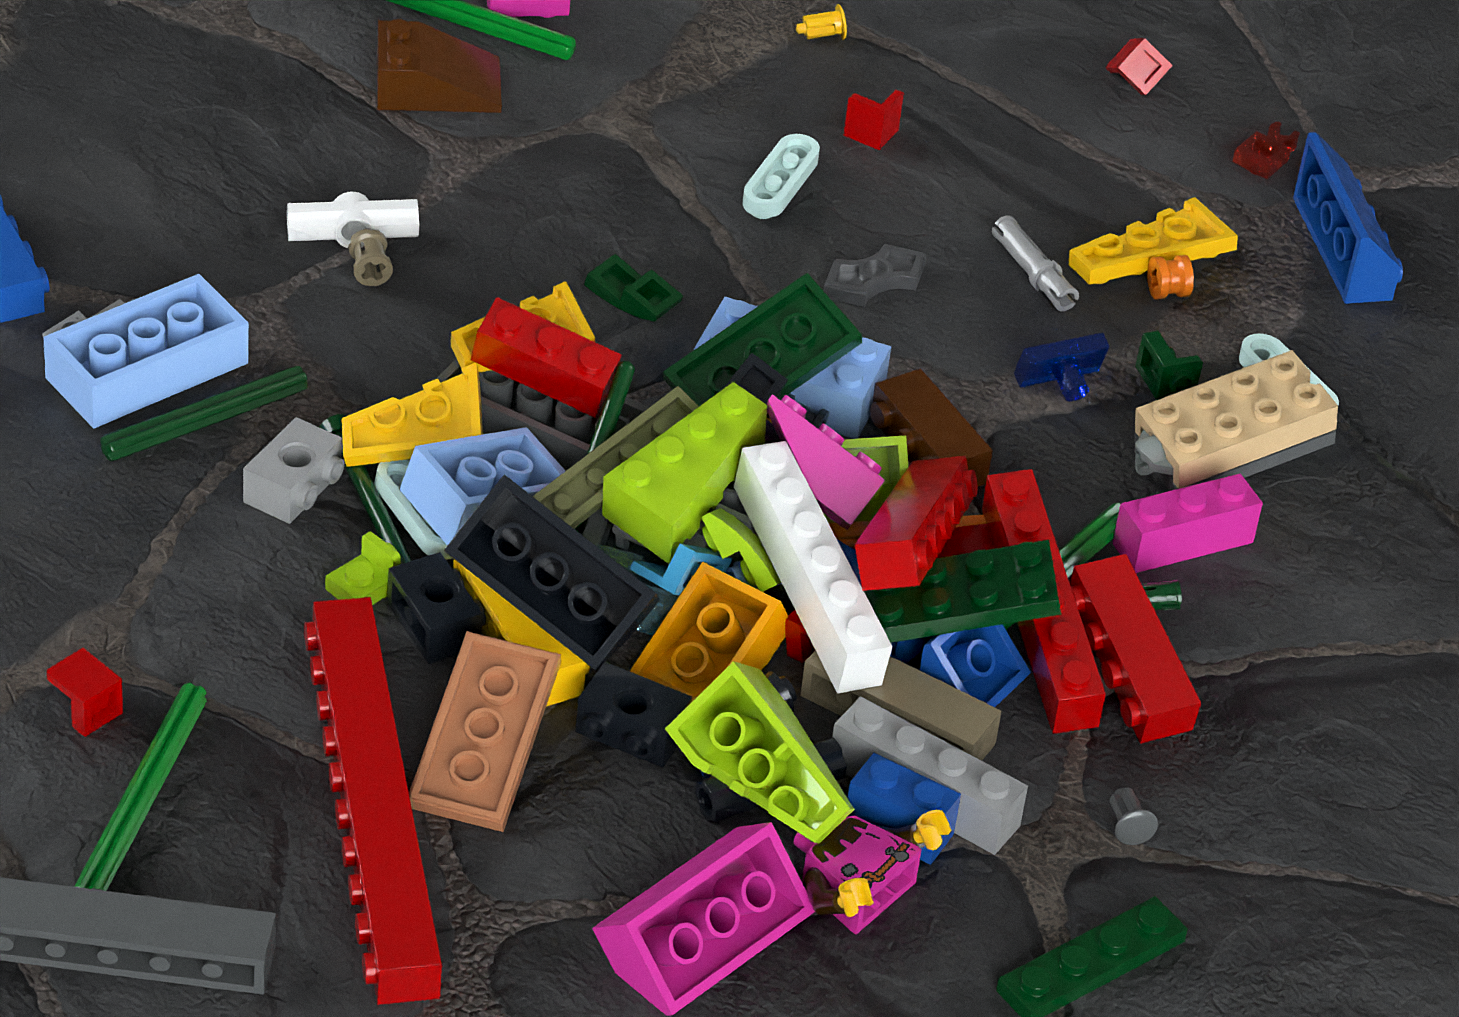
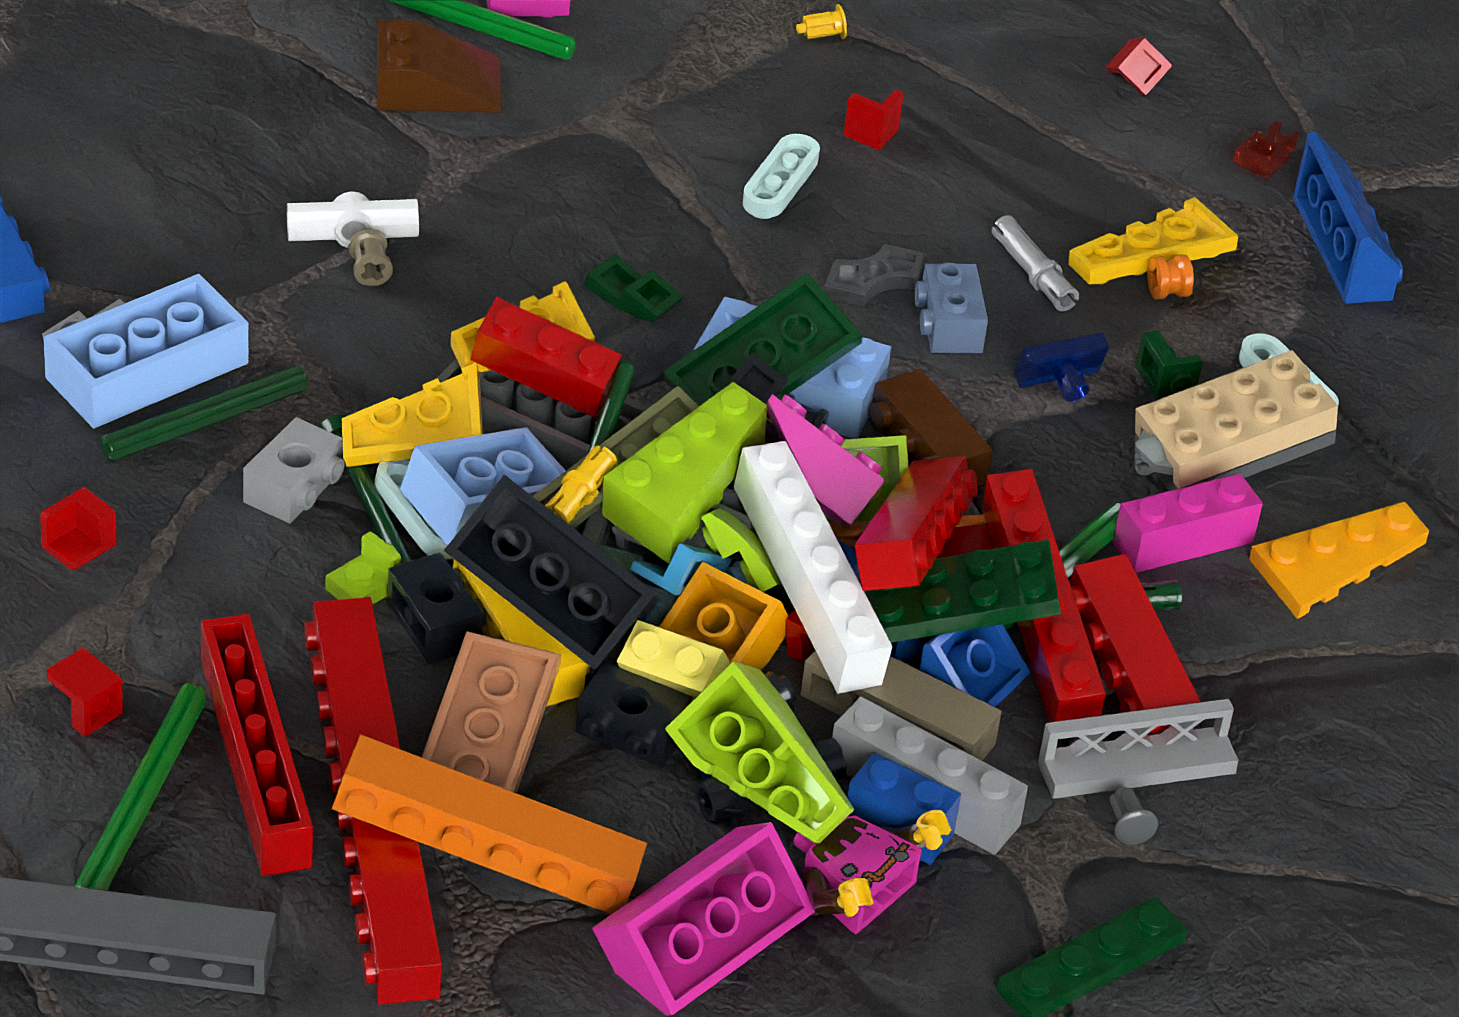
none -> red panel [40,487,116,570]
none -> red brick [201,614,313,876]
none -> orange brick [332,734,647,914]
none -> yellow pin [545,445,618,525]
none -> light yellow brick [617,620,731,701]
none -> sand blue brick [915,263,988,353]
none -> light grey fence [1038,699,1239,799]
none -> light orange wing [1249,501,1429,619]

